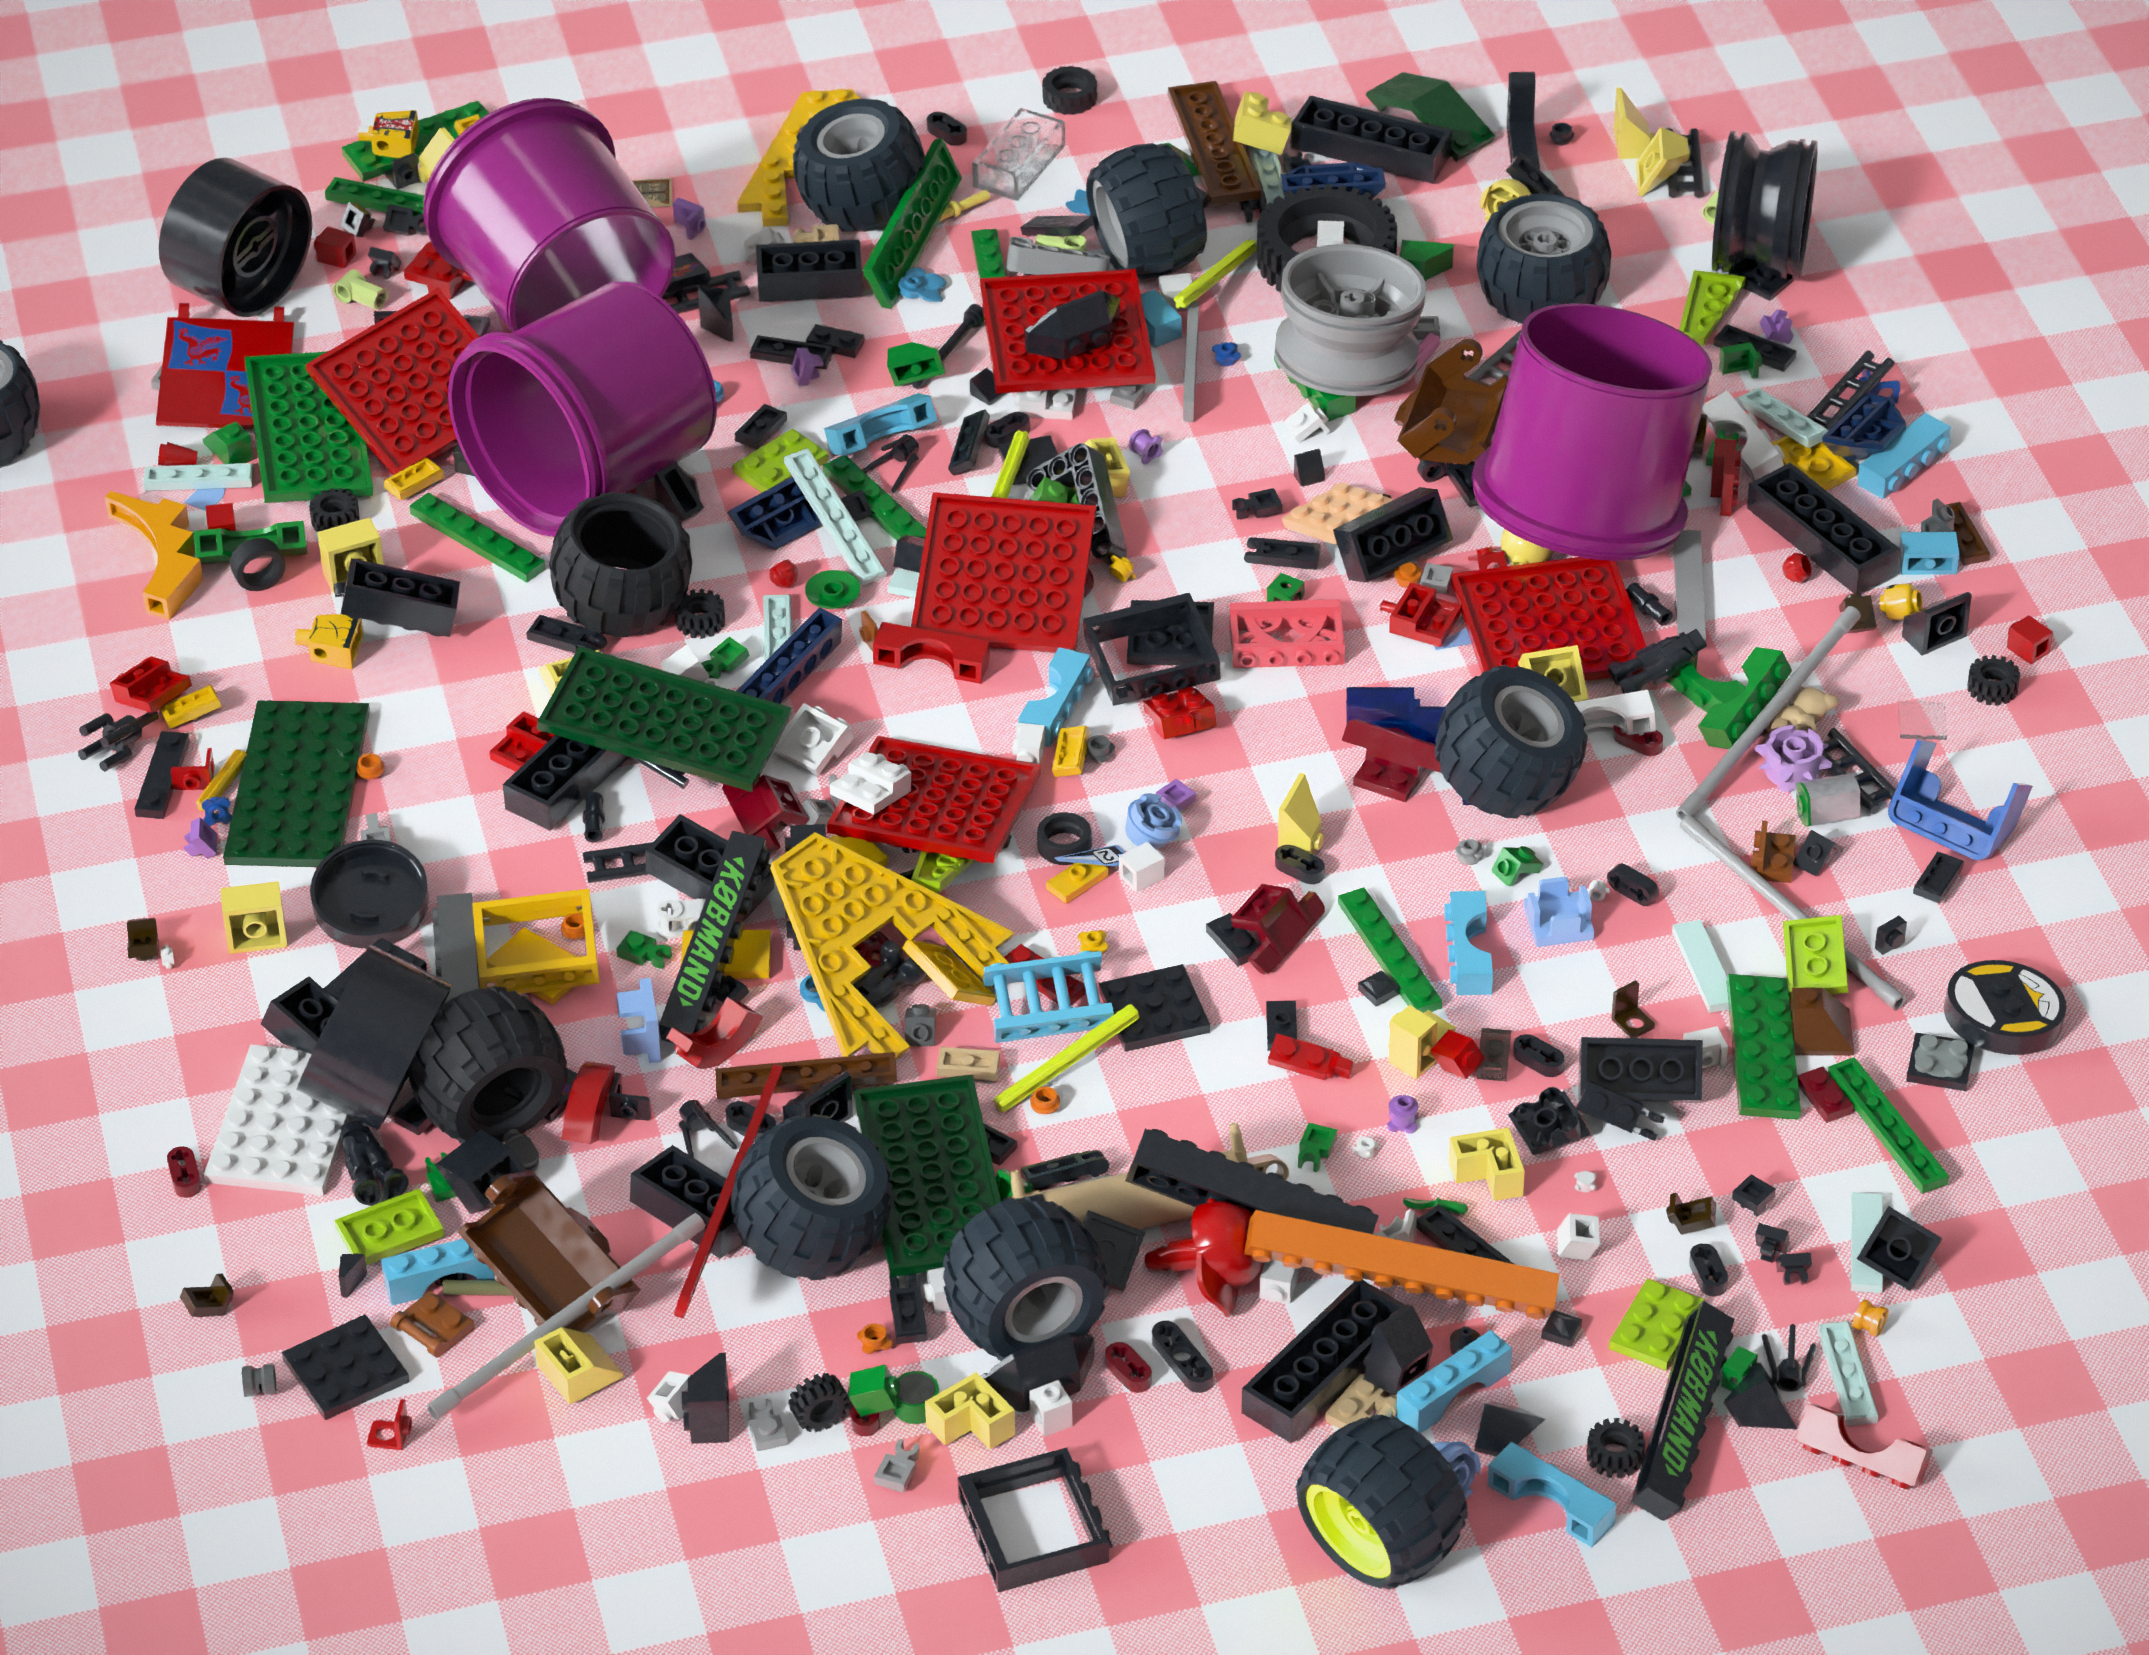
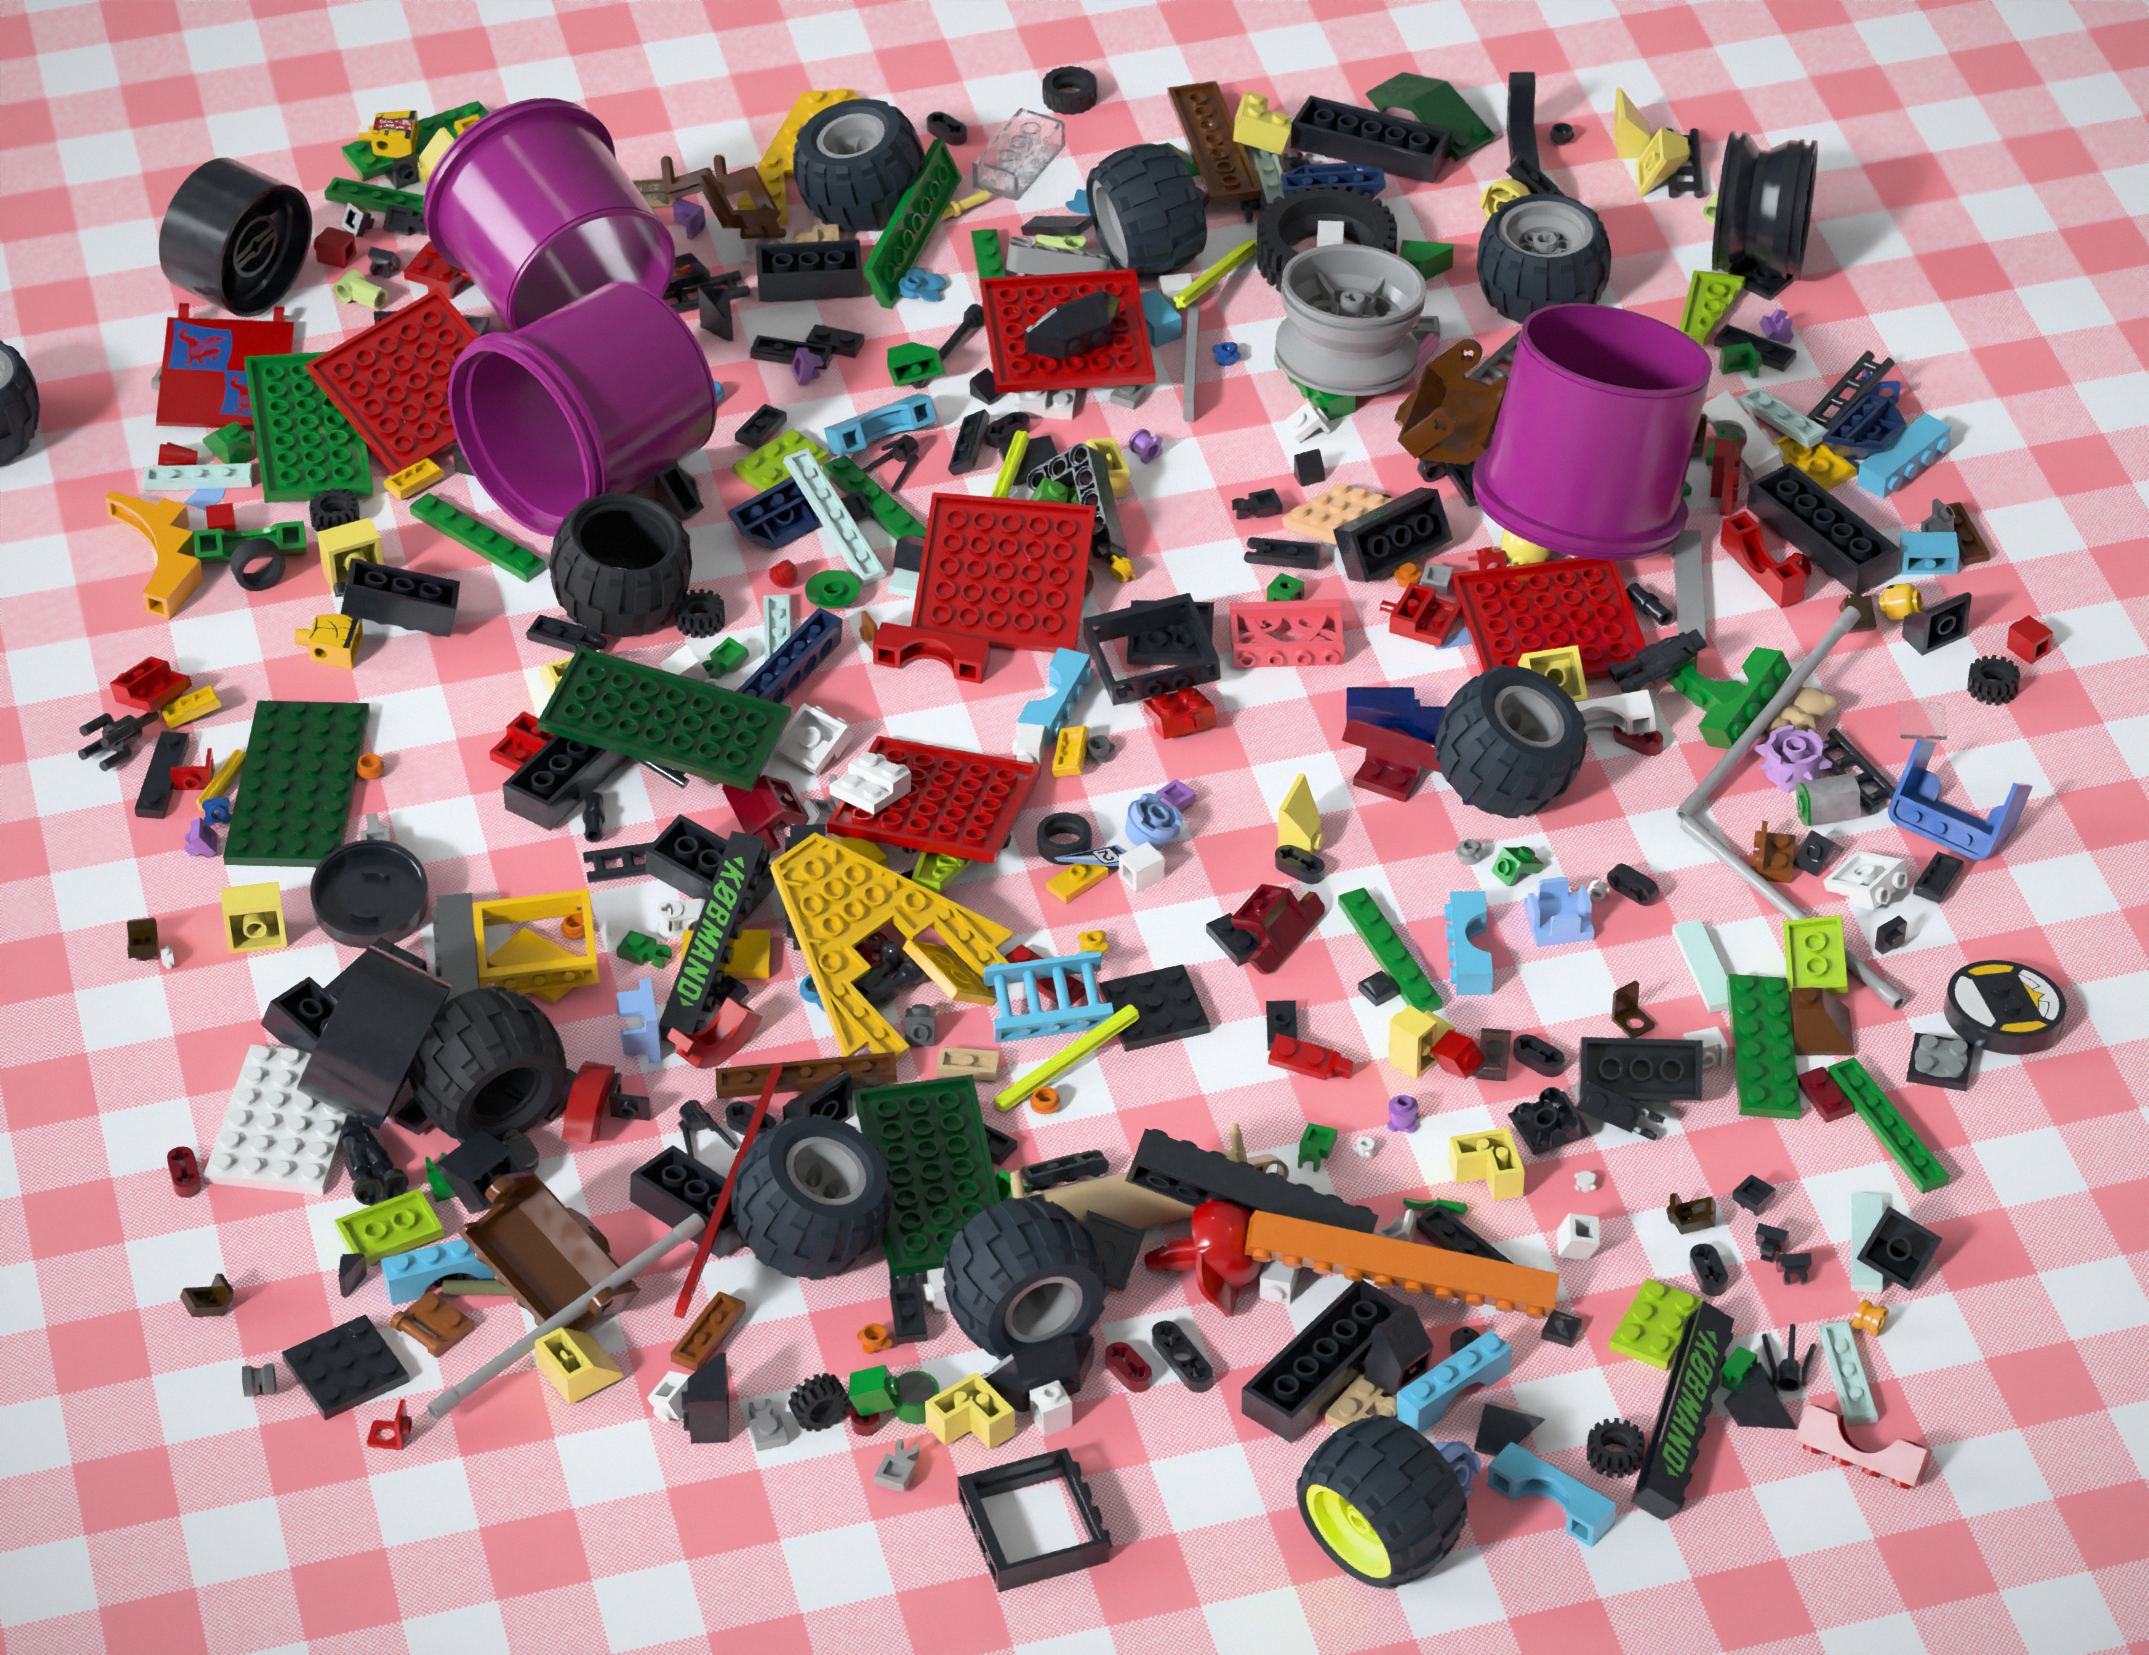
none -> reddish brown piece [661,155,787,239]
none -> dark orange plate [670,1291,746,1372]
none -> red arch [1720,511,1806,608]
none -> white plate [1823,850,1908,910]

